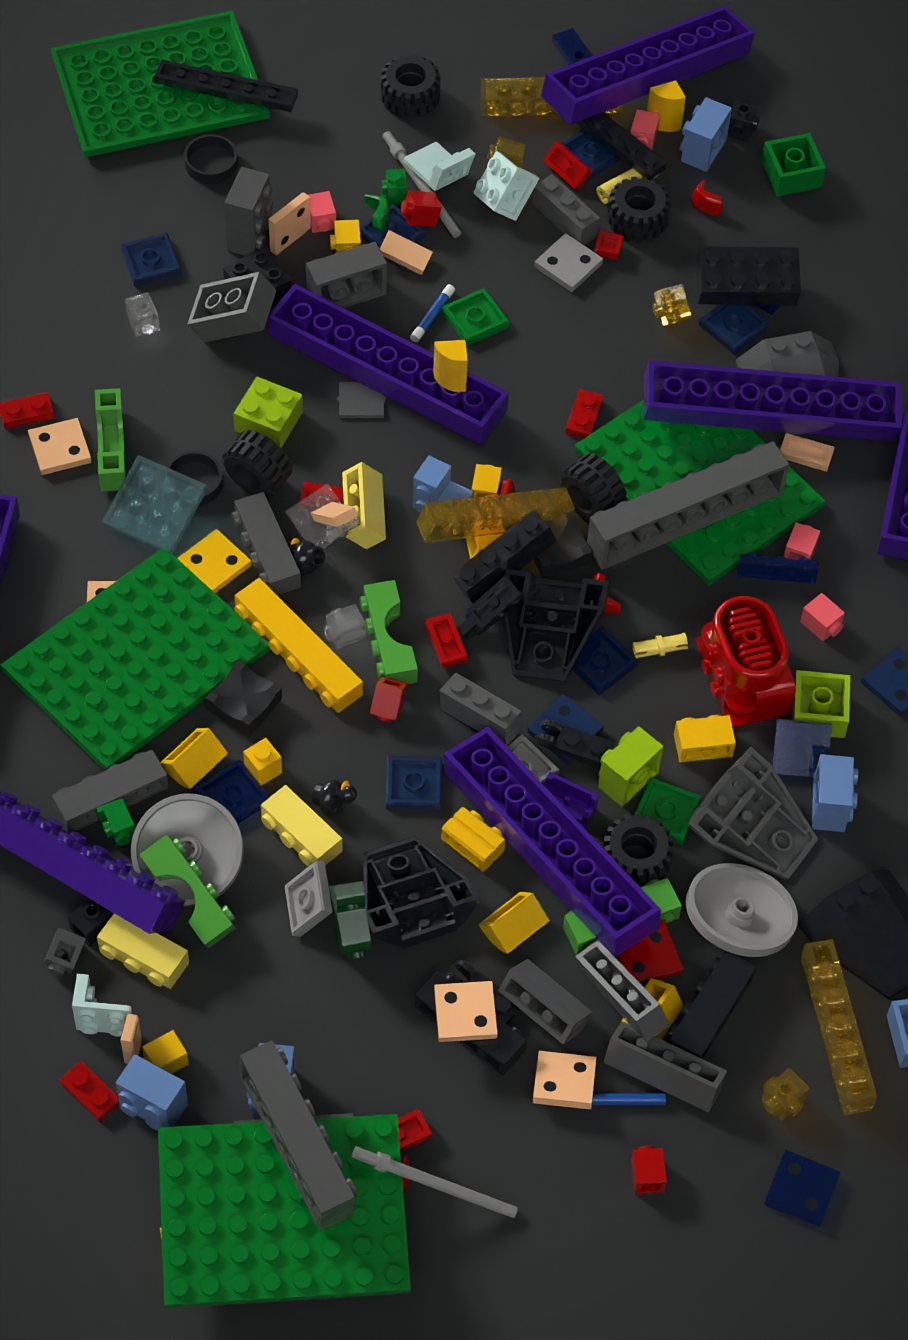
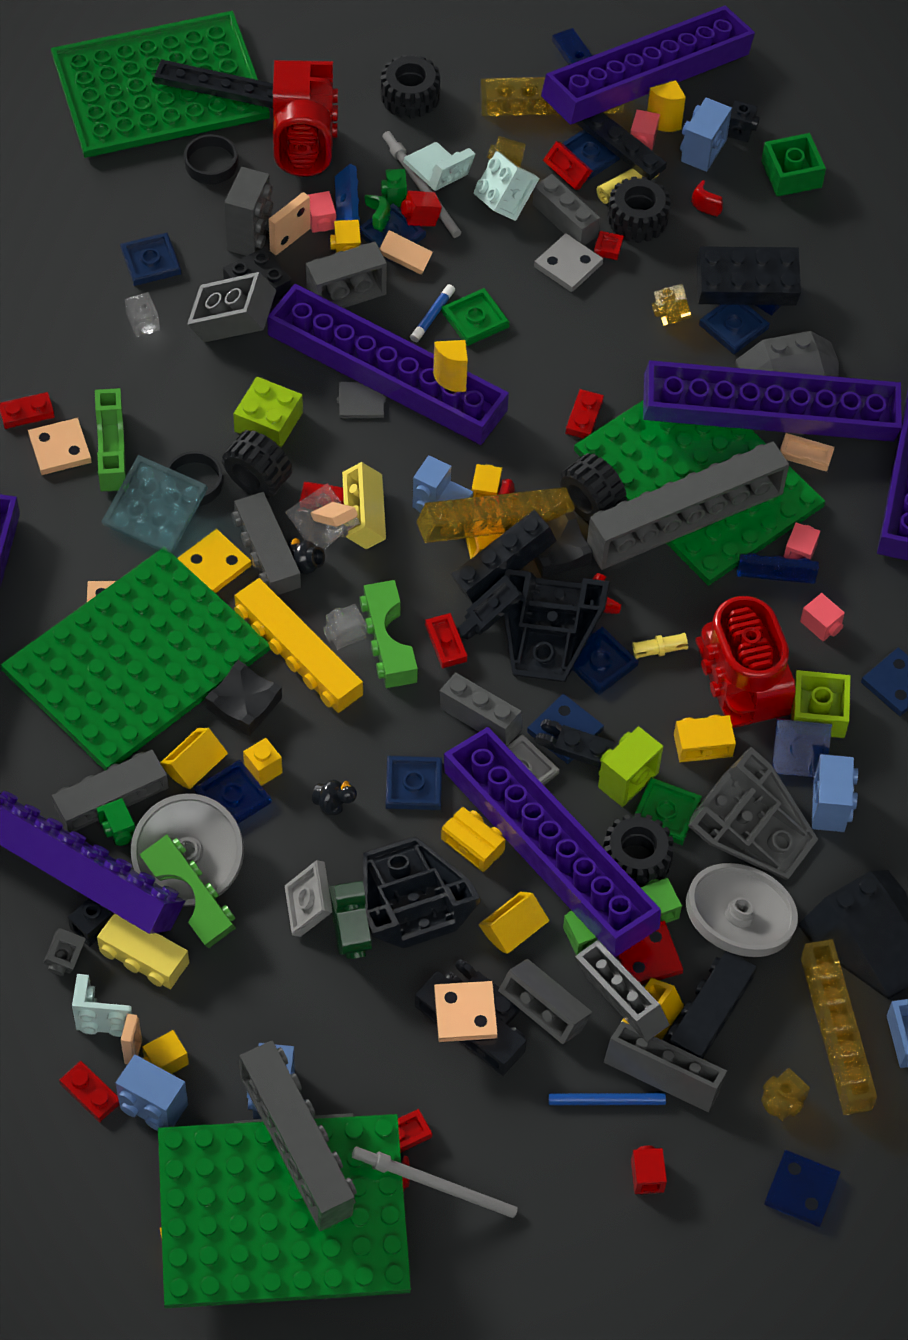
light yellow brick [261,785,342,866] -> none
red brick [370,677,408,722] -> none
light nougat tile [533,1051,596,1109] -> none
dark purple hinge [545,772,599,830] -> none
none -> red brick [273,60,338,177]
none -> blue tile [335,164,360,222]

